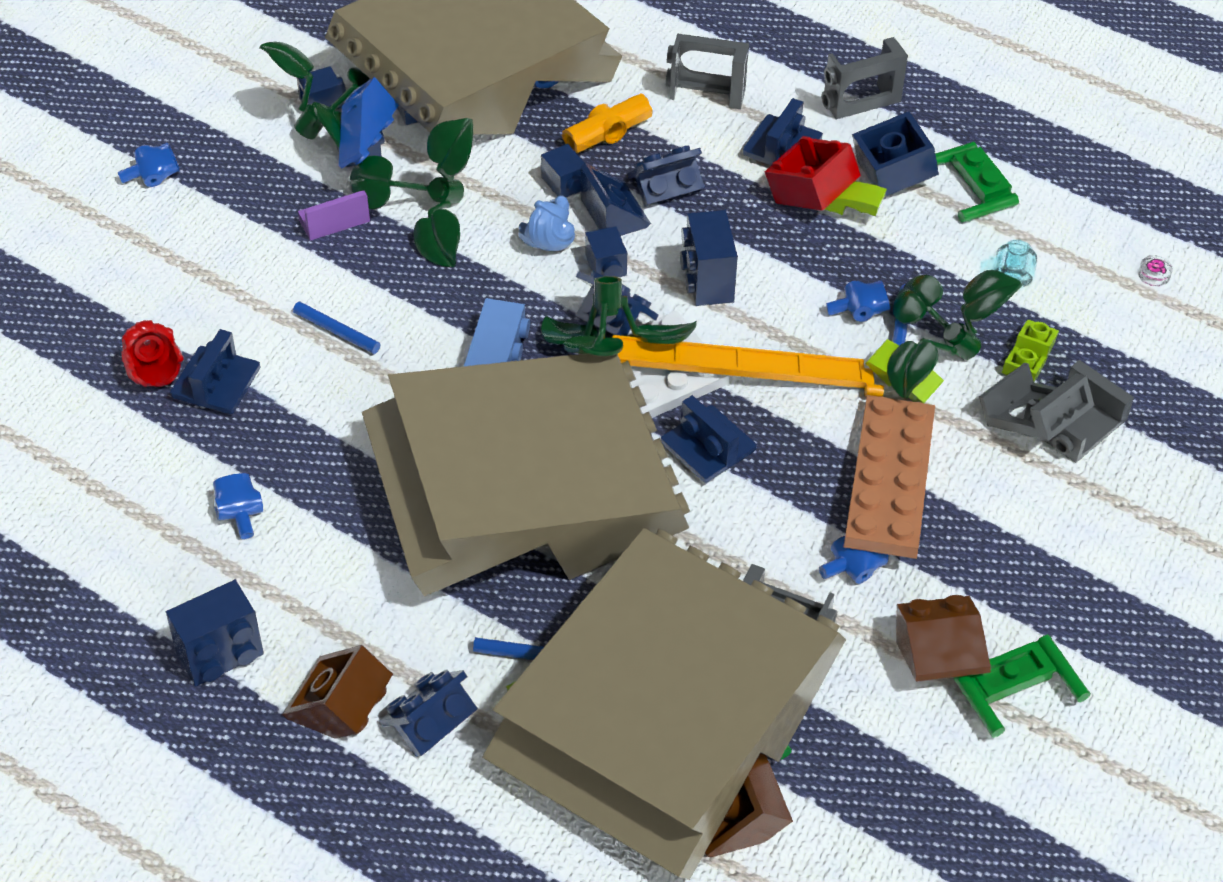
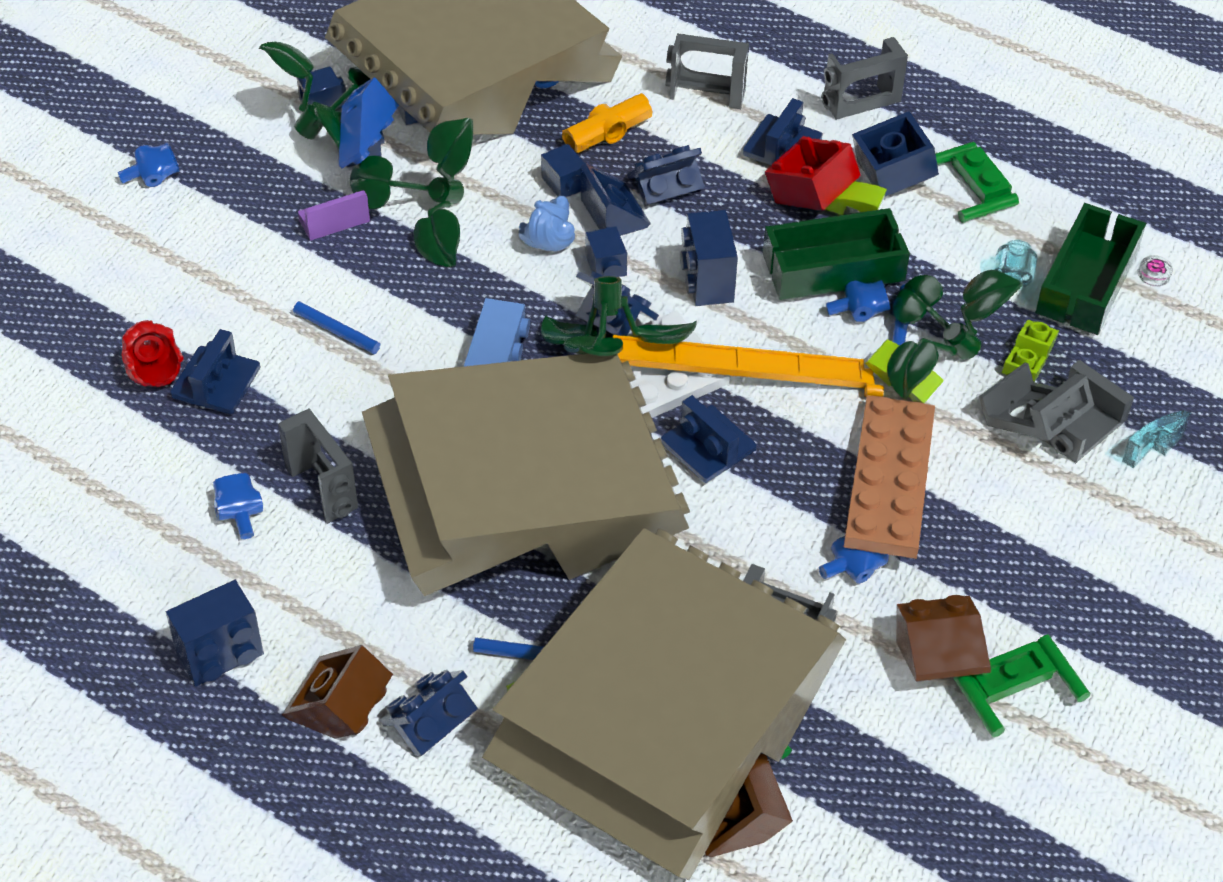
none -> dark grey panel [278,408,358,524]
none -> dark green piece [763,208,910,300]
none -> dark green piece [1035,202,1147,335]
none -> clear light blue slope [1122,410,1190,468]

